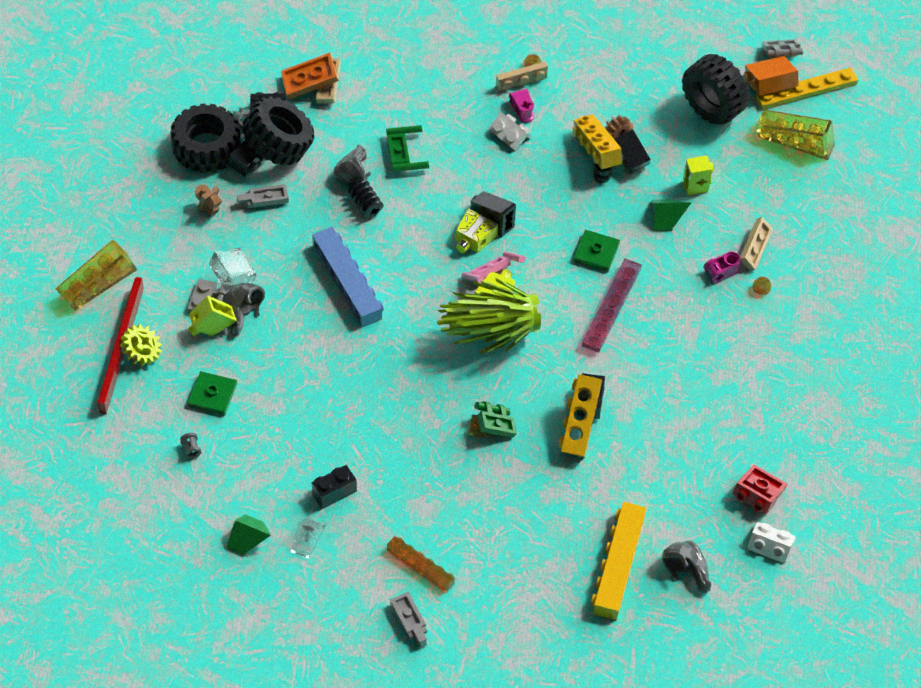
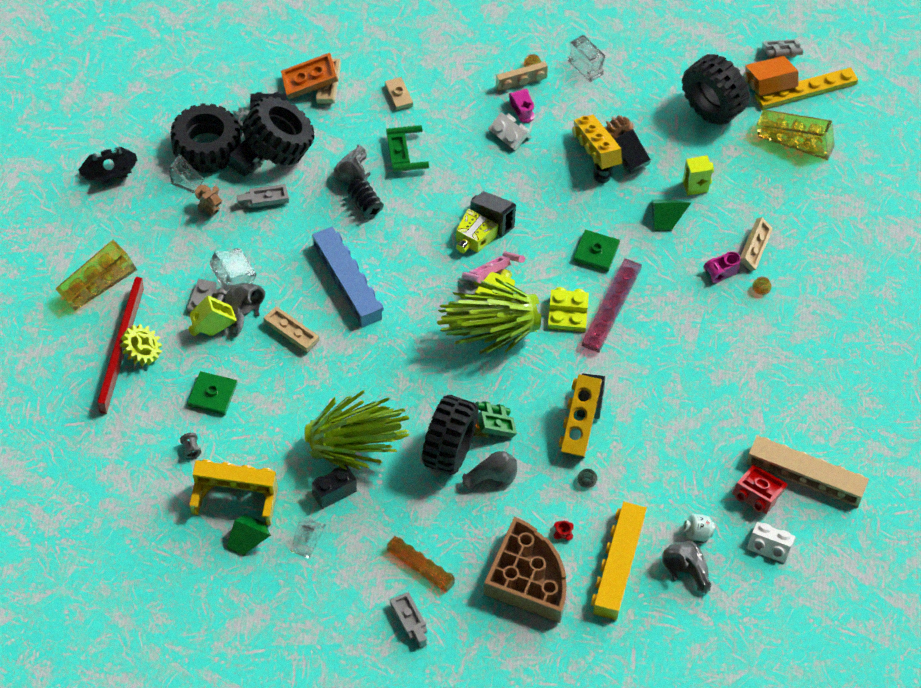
none -> black piece [78,147,137,184]
none -> clear slope [169,155,204,193]
none -> yellow piece [189,459,278,525]
none -> tan plate [263,306,320,352]
none -> lime plant [304,390,409,470]
none -> tan plate [385,77,413,111]
none -> black tyre [422,395,479,475]
none -> dark grey piece [462,451,517,490]
none -> medium nougat brick [483,516,567,623]
none -> neon yellow plate [548,287,589,332]
none -> red plate [553,520,574,541]
none -> clear hips [568,35,606,82]
none -> clear smoke plate [577,468,597,488]
none -> light aqua head [683,514,715,542]
none -> tan brick [746,435,869,507]

